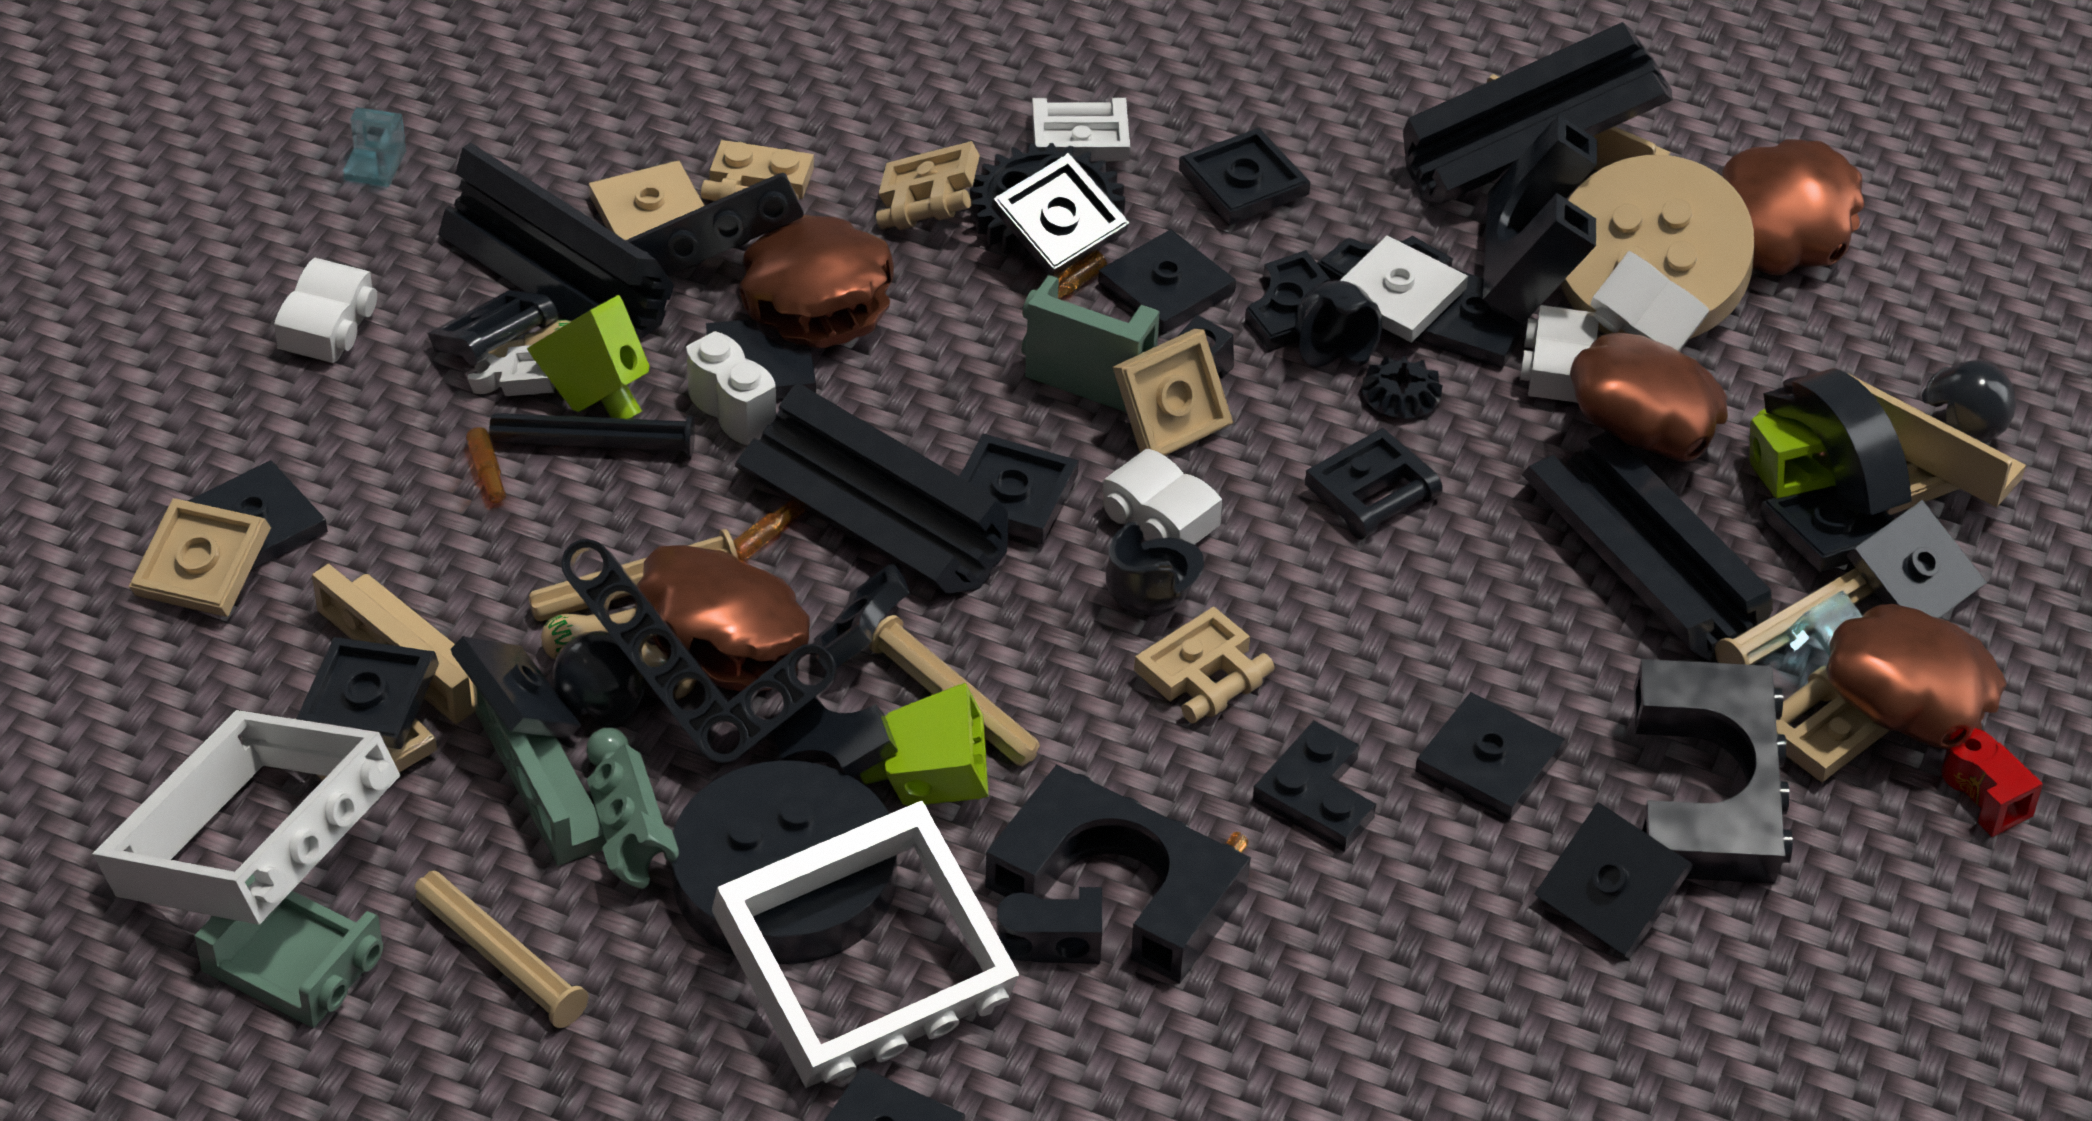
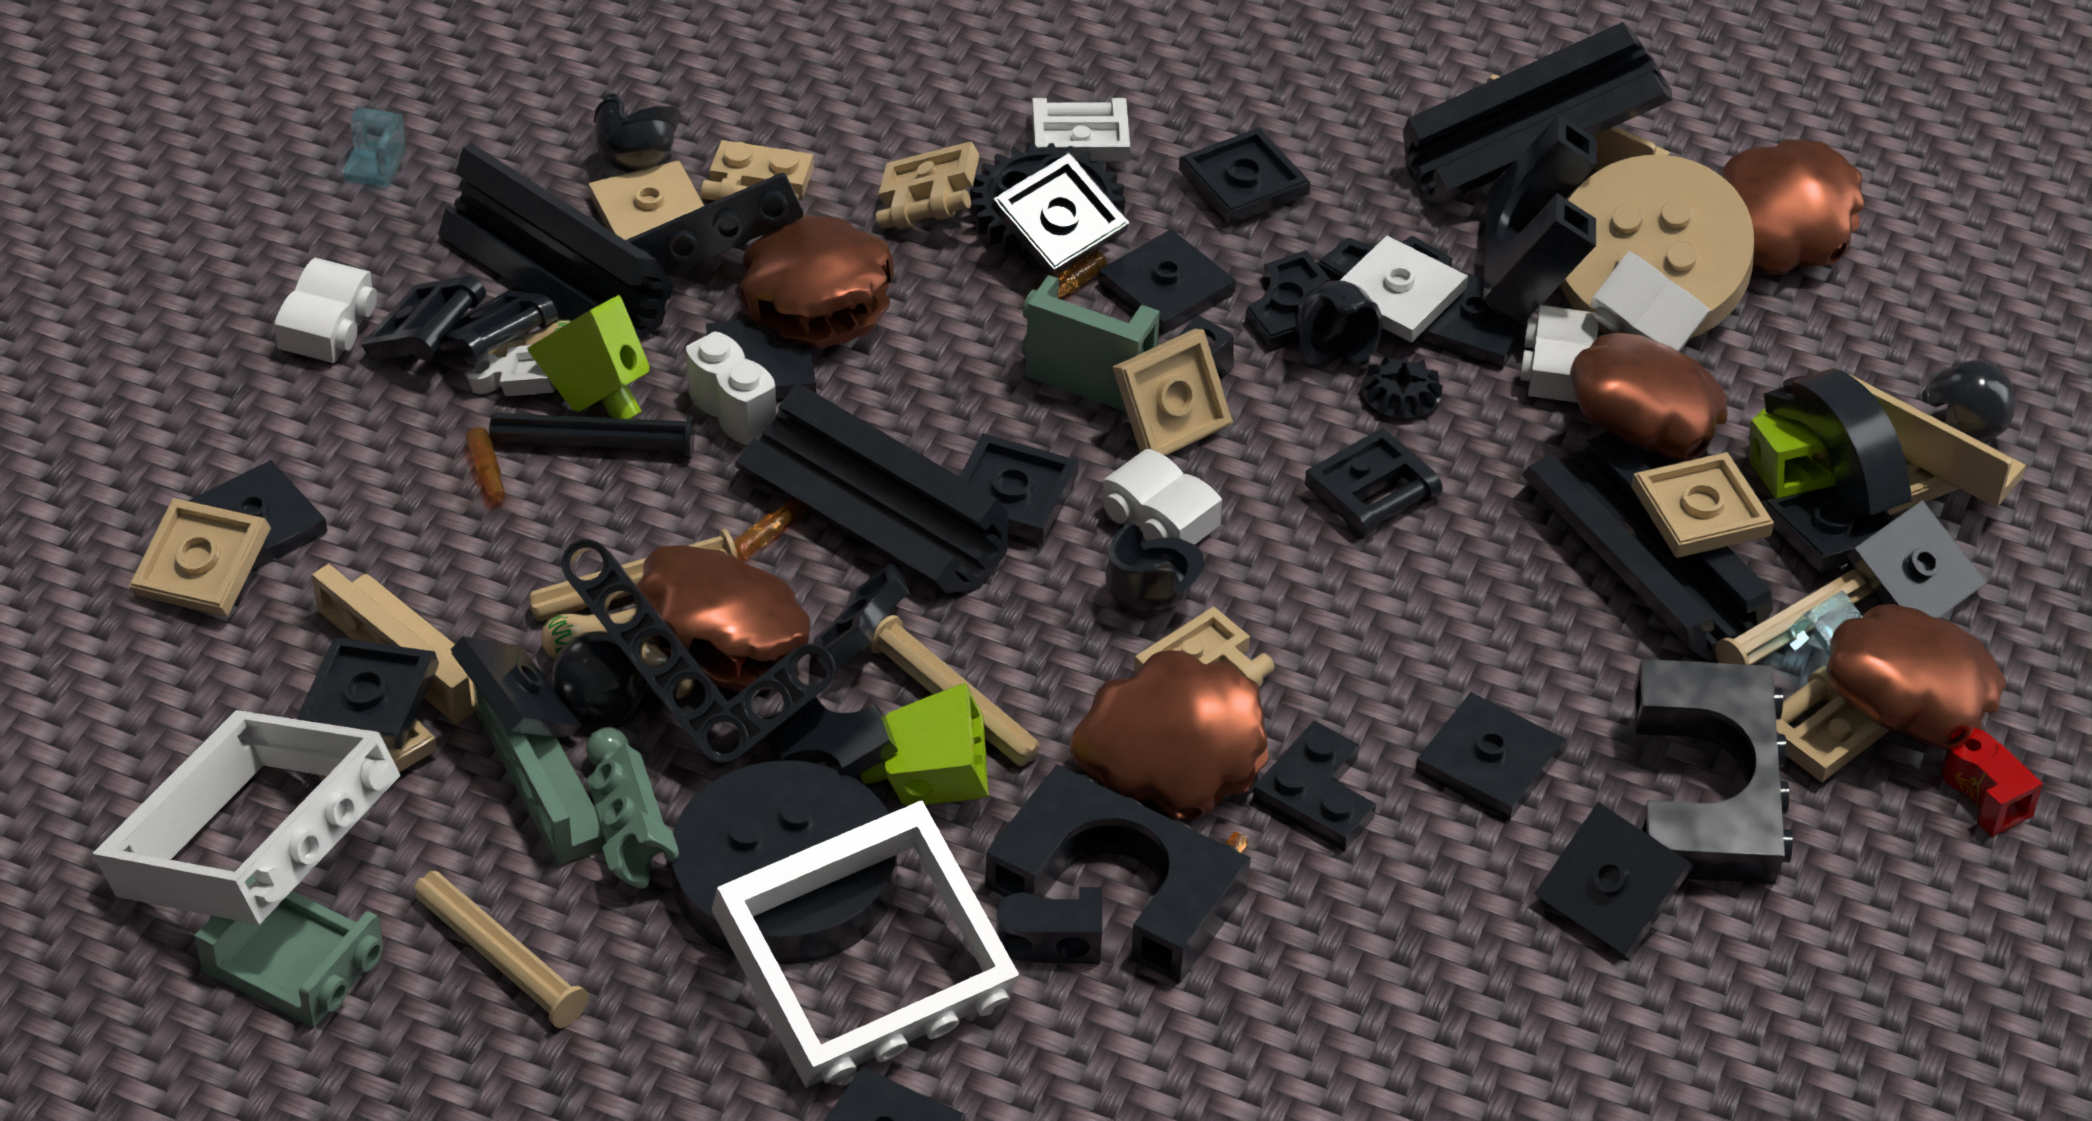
none -> black plate [361,276,486,360]
none -> black helmet [594,93,681,173]
none -> copper piece [1069,650,1268,820]
none -> tan plate [1631,452,1774,558]

